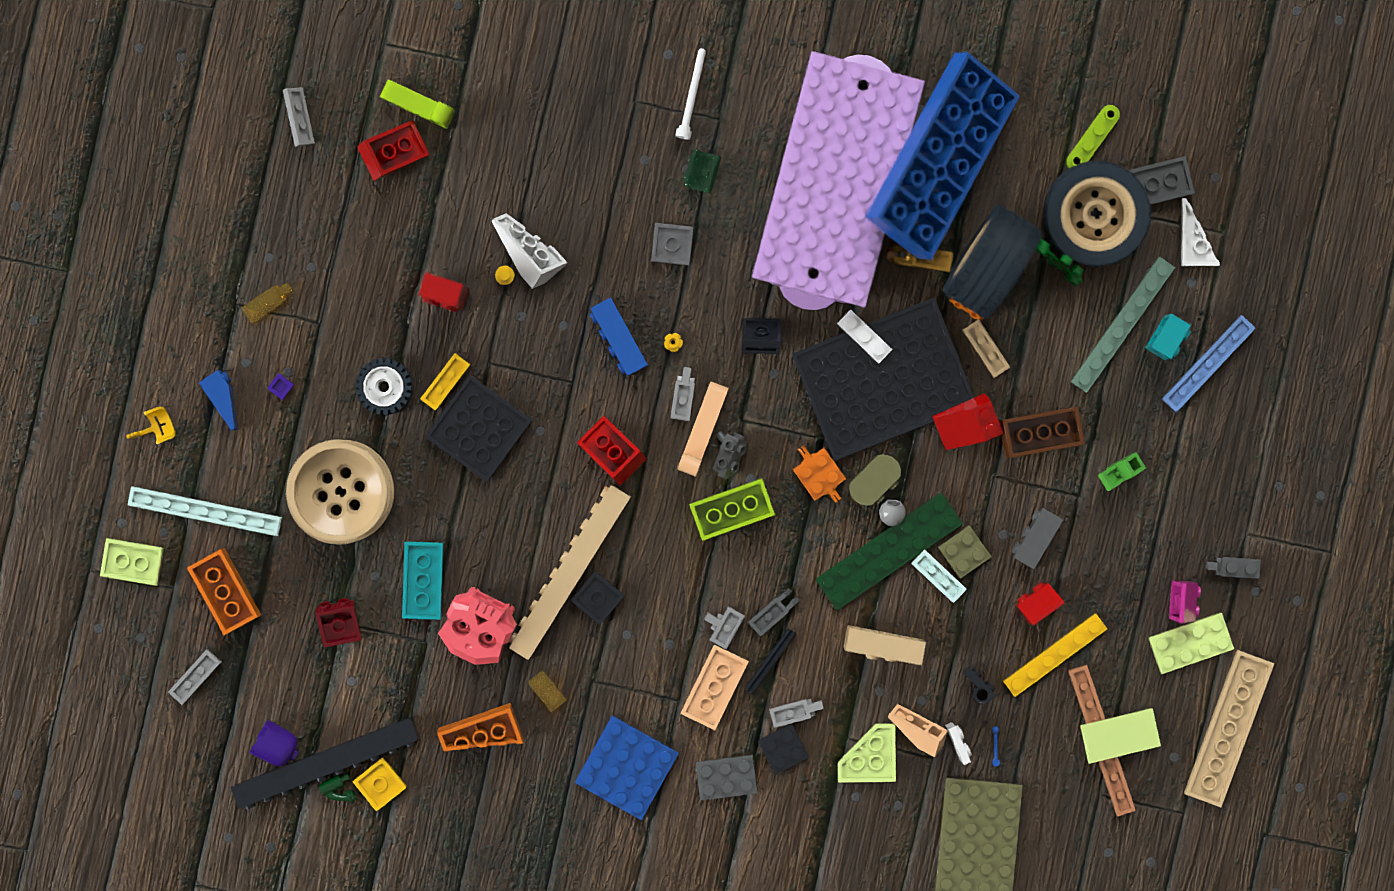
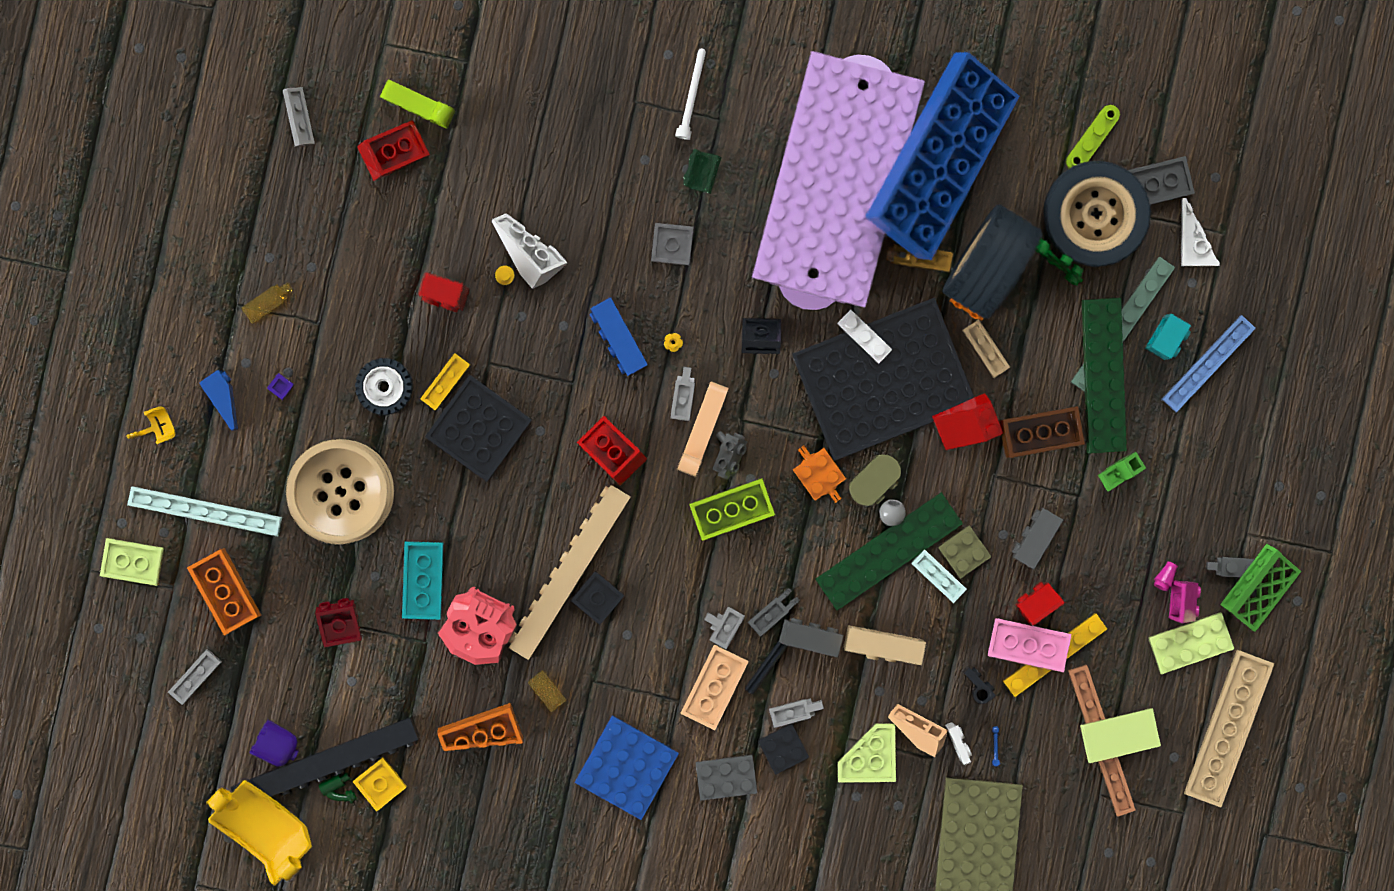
none -> yellow panel [207,780,312,885]
none -> dark grey brick [779,618,844,658]
none -> bright pink plate [988,618,1072,673]
none -> dark green plate [1082,298,1127,454]
none -> dark pink cone [1154,561,1178,591]
none -> bright green fence [1220,544,1301,632]

